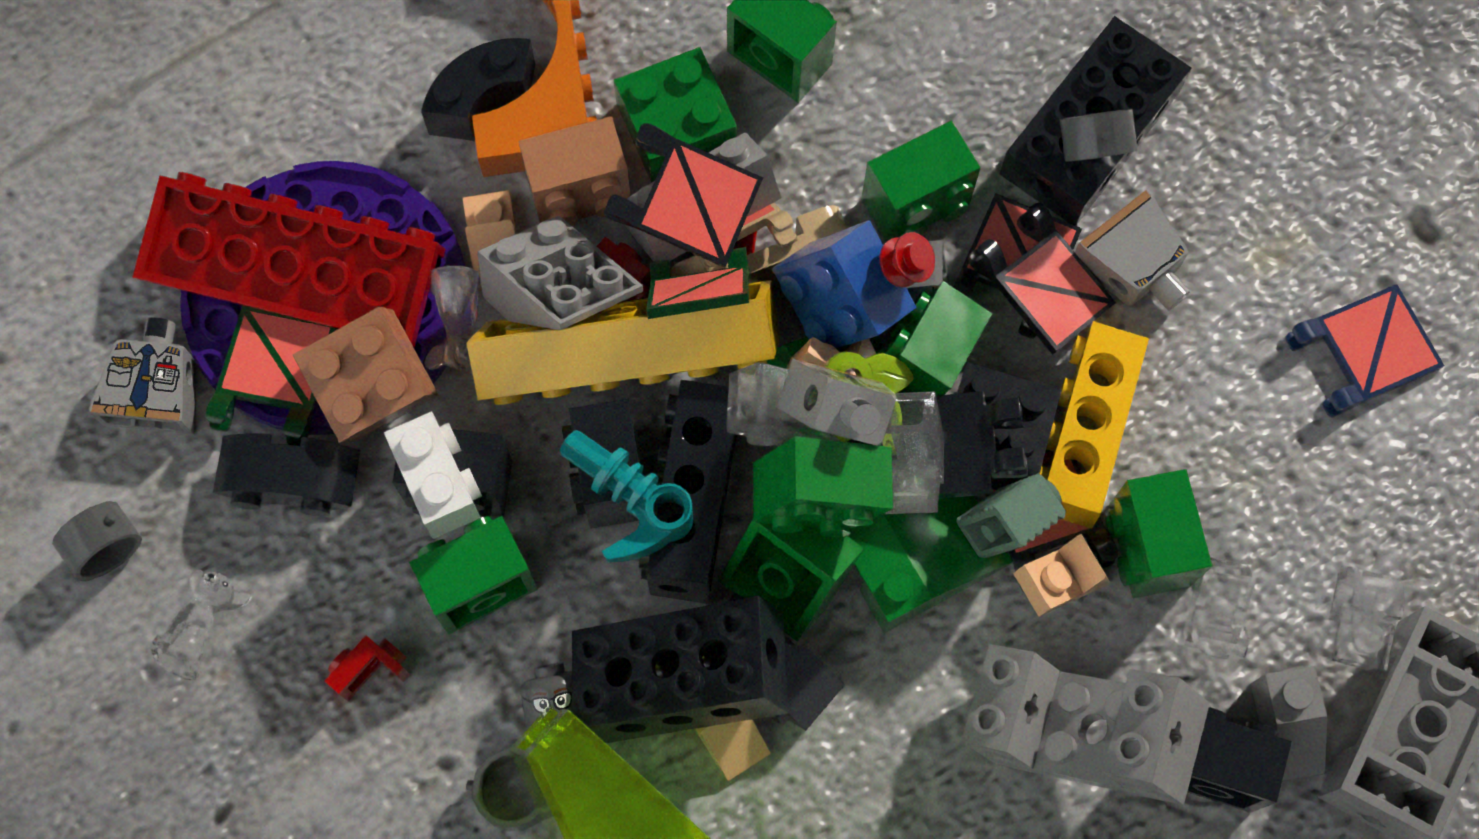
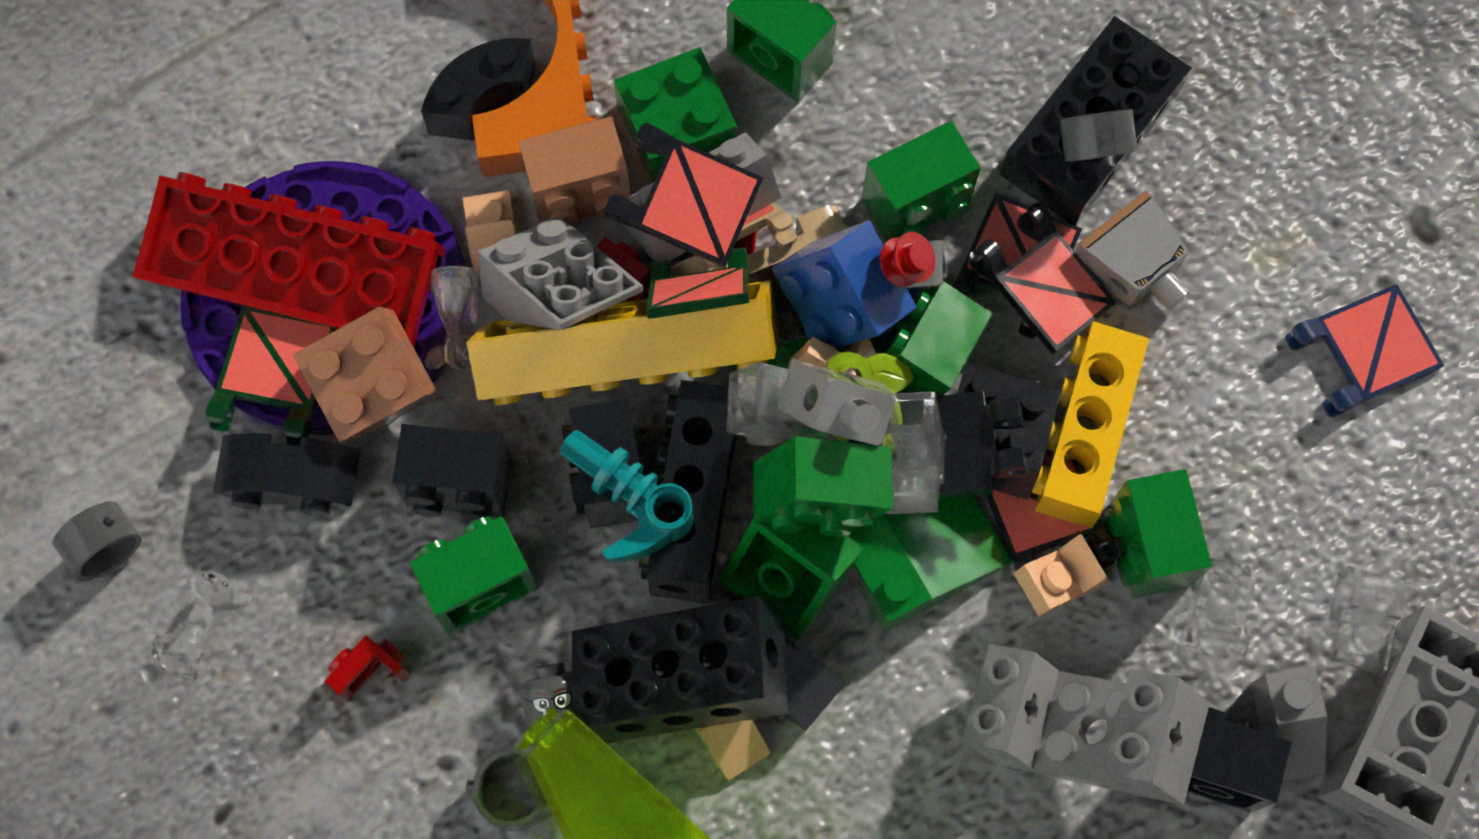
light grey torso [89,317,195,435] -> none
white brick [384,411,482,539] -> none
sand green brick [956,473,1066,558] -> none

